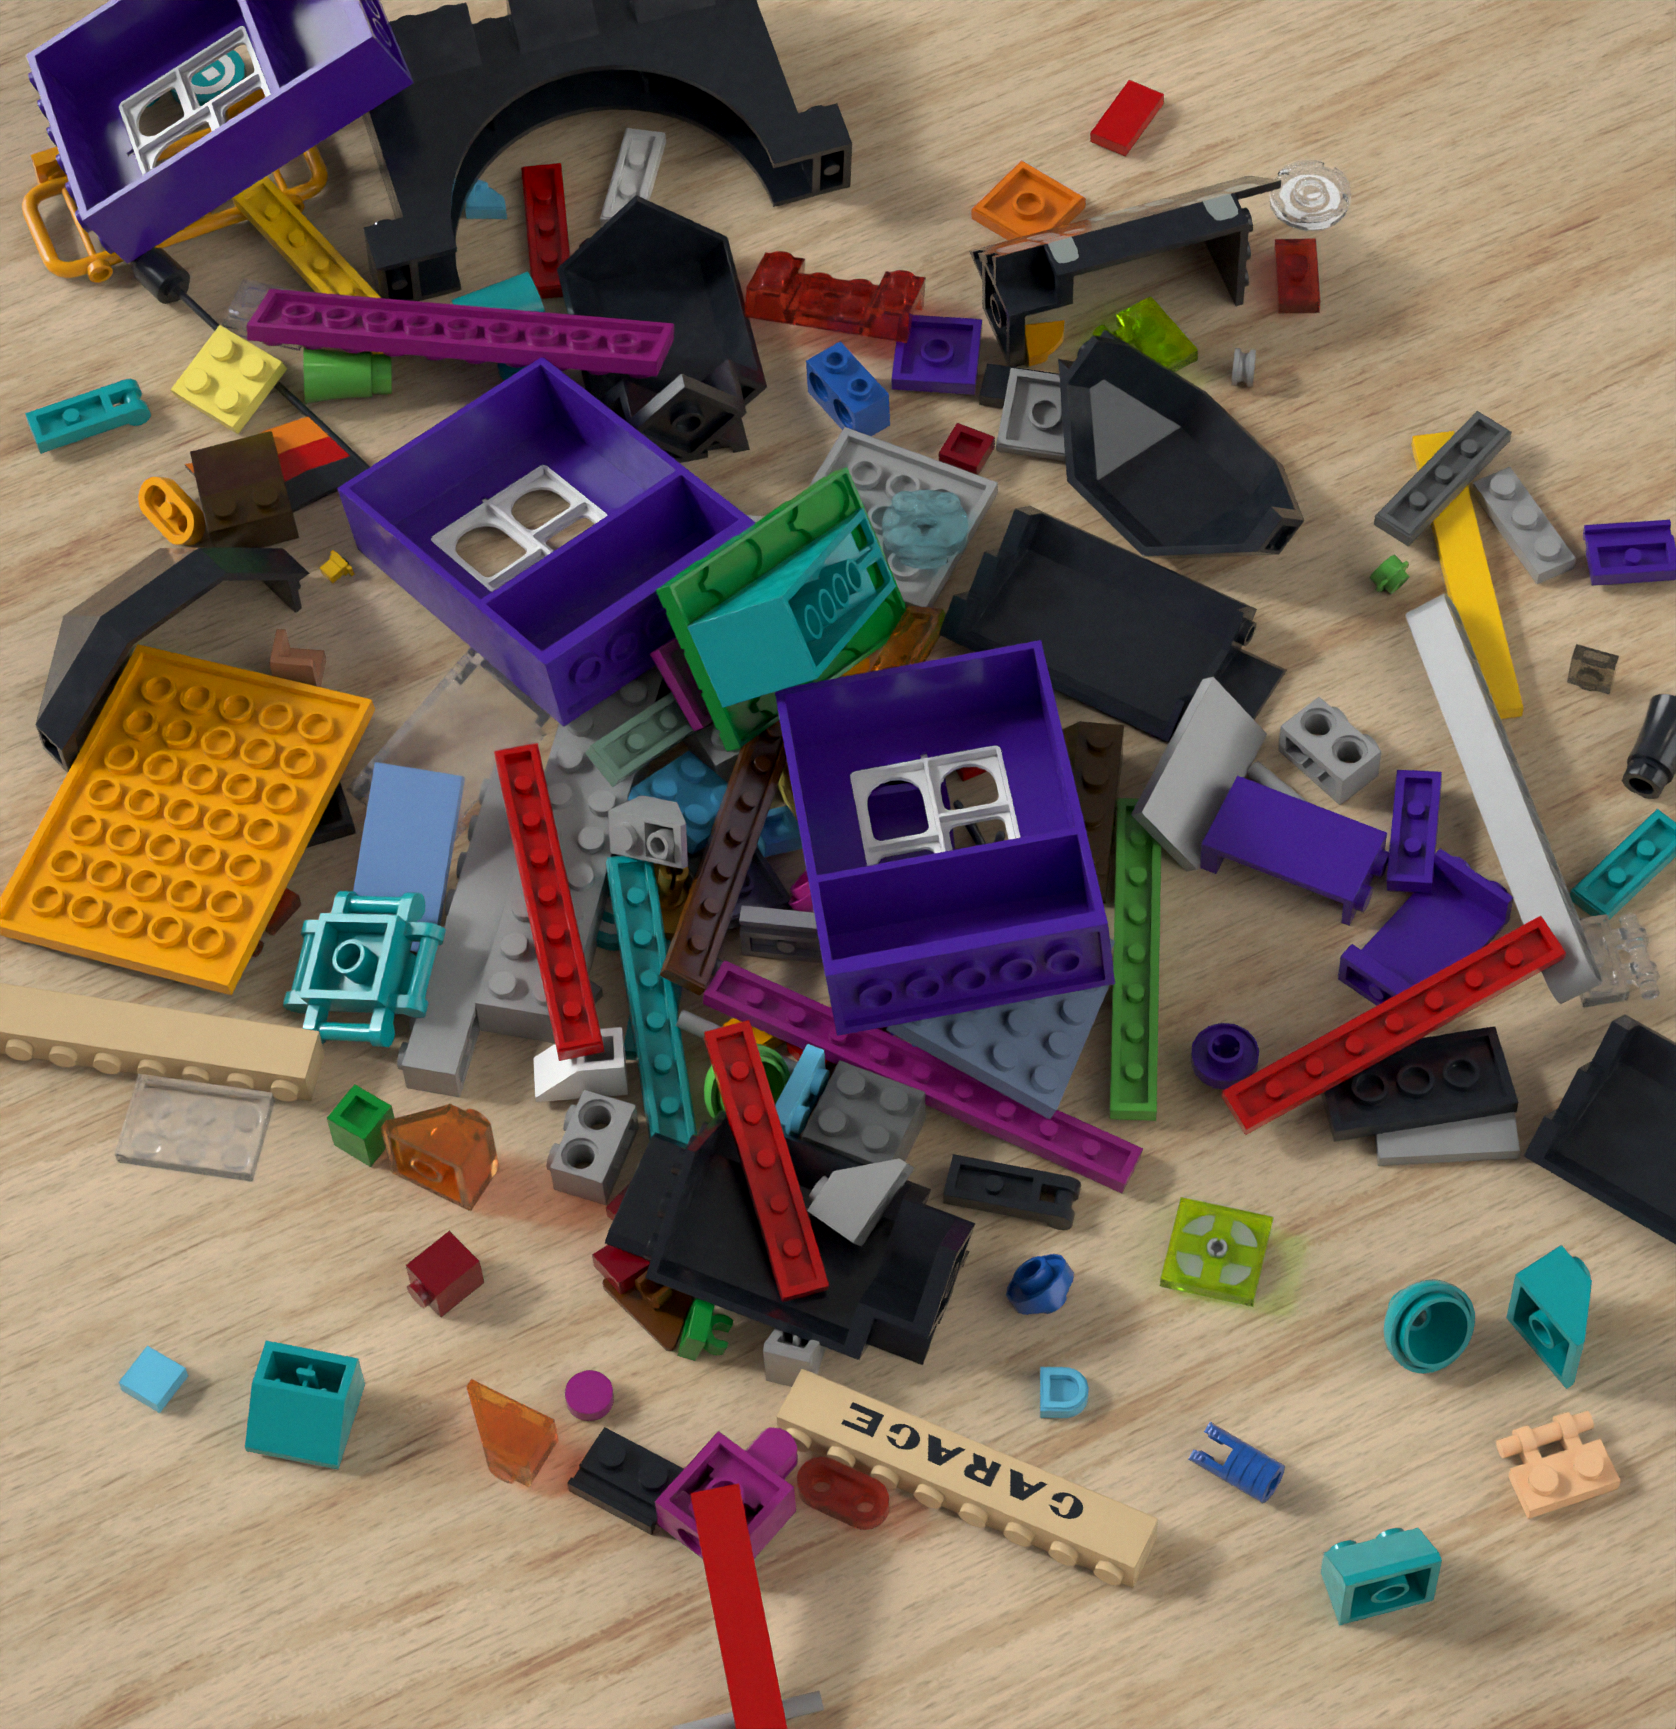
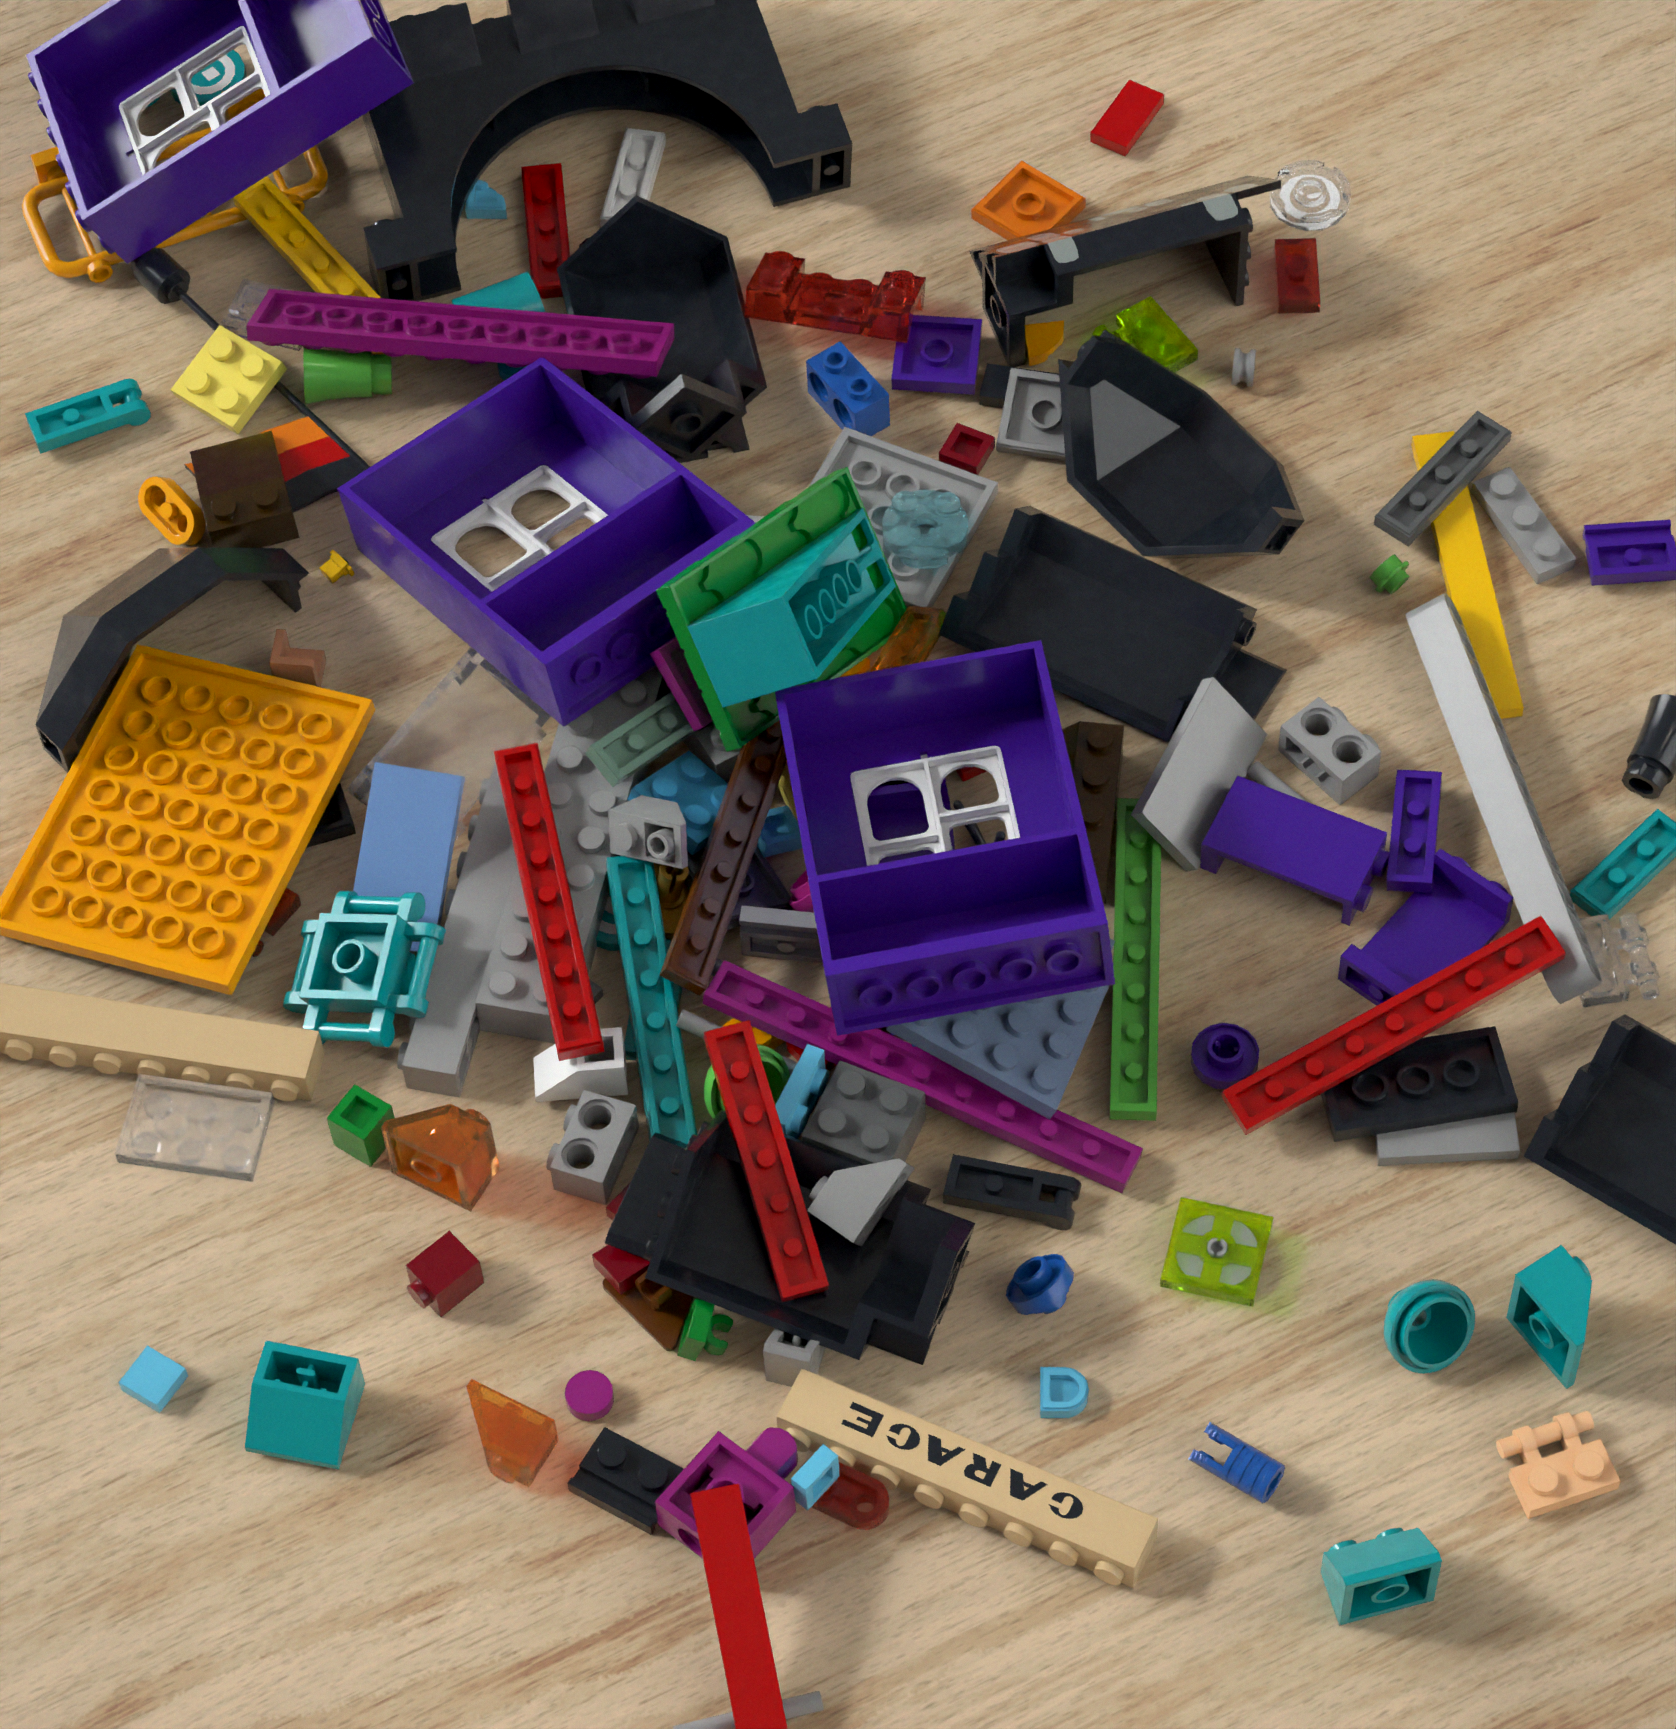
clear smoke plate [1567,644,1619,695] -> none
none -> medium azure tile [791,1444,840,1511]

